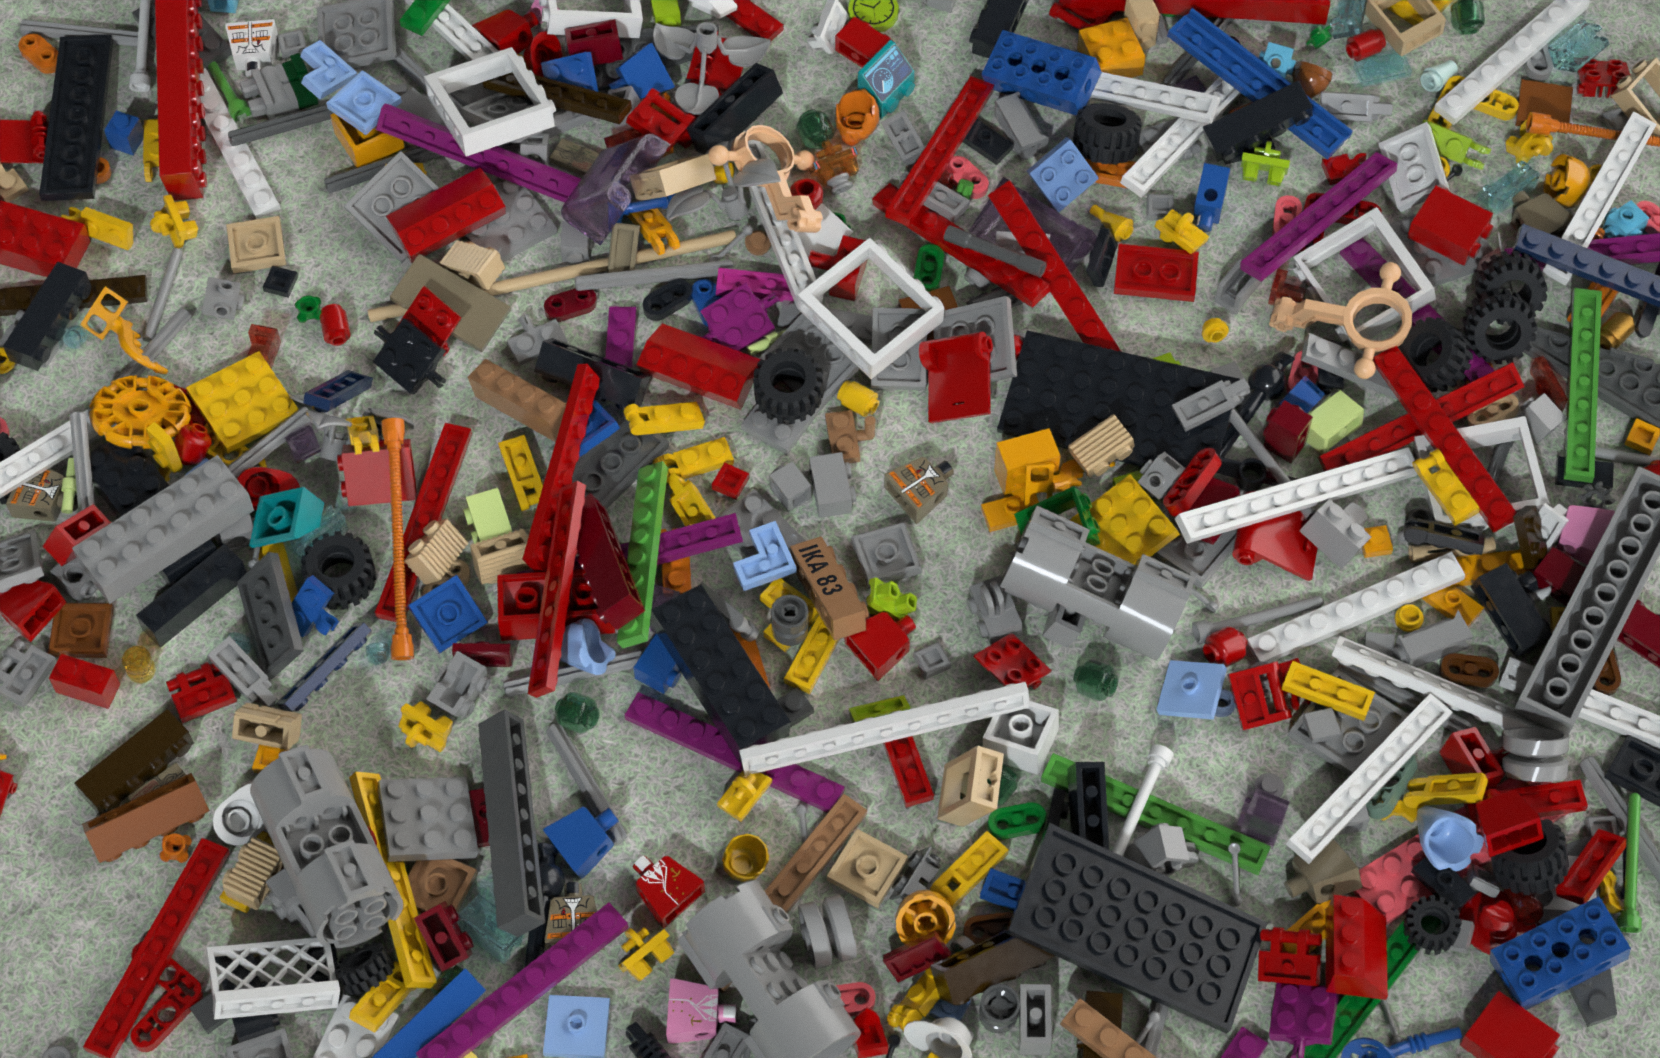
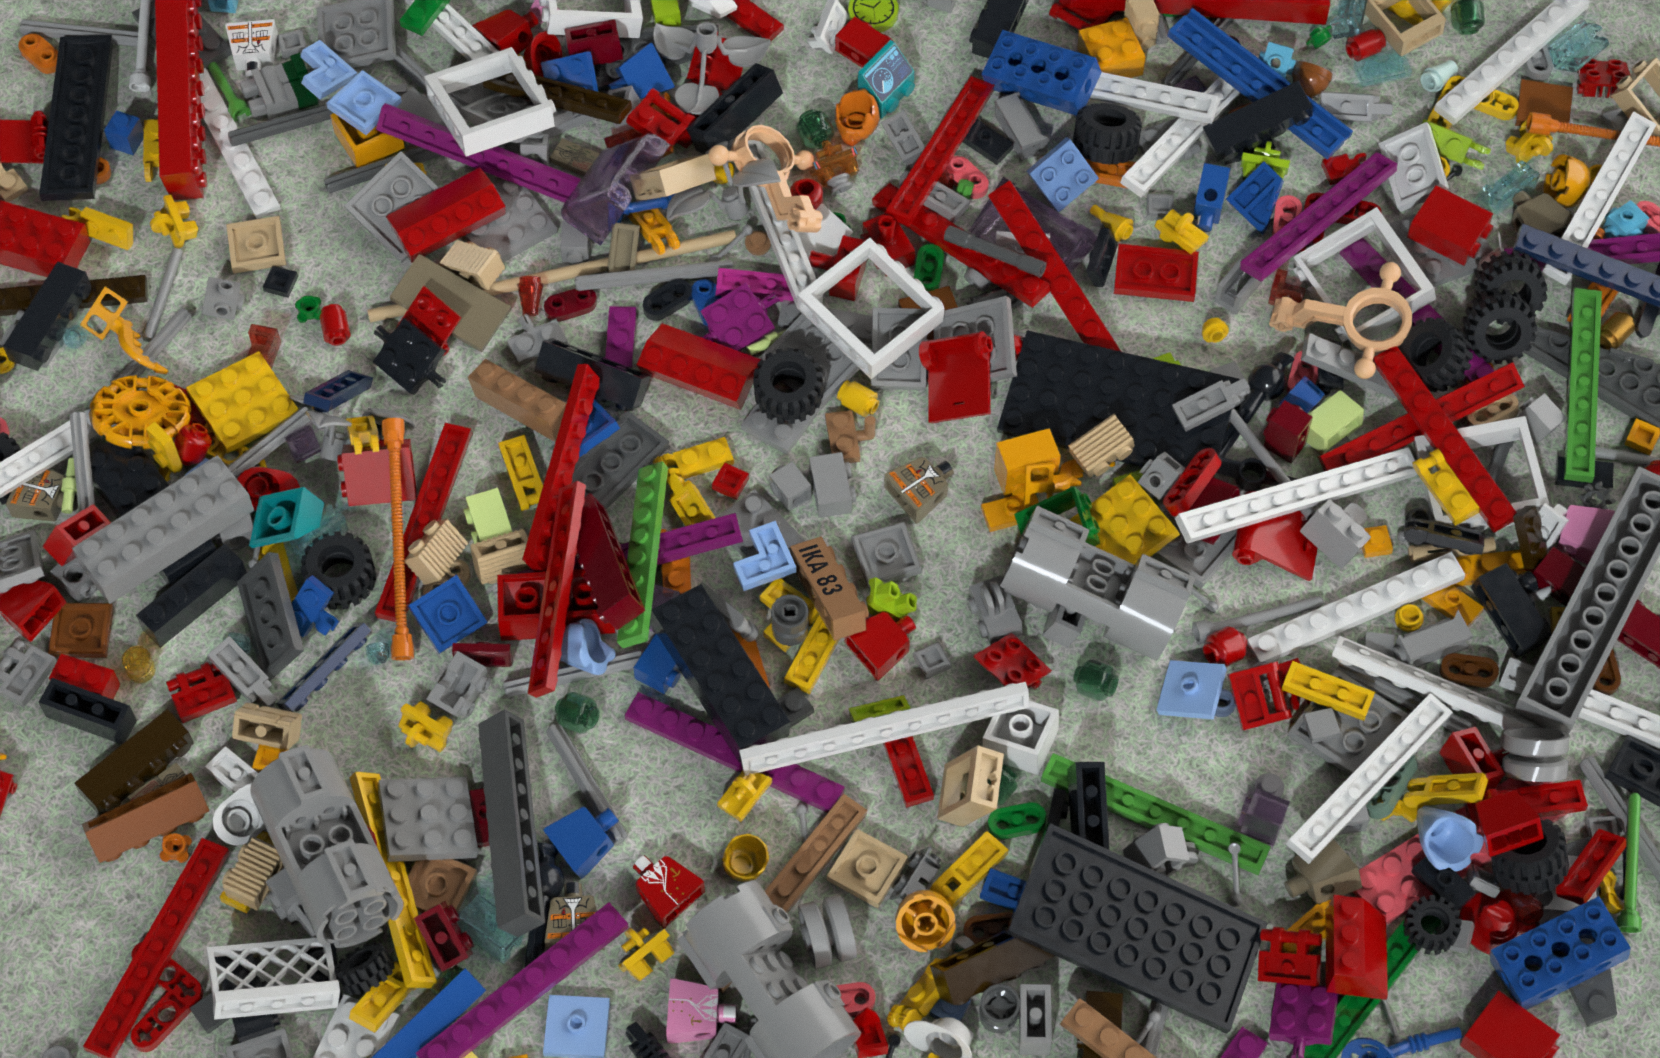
yellow plate [623,402,705,435] -> none
dark red plate [883,930,951,983] -> none
white piece [1112,744,1174,856] -> none
clear red plate [1530,356,1568,413] -> none
none -> black brick [38,678,137,744]
none -> white plate [205,746,259,793]
none -> clear red cone [517,276,544,316]
none -> red brick [860,213,915,276]
none -> blue wing [1226,162,1284,235]

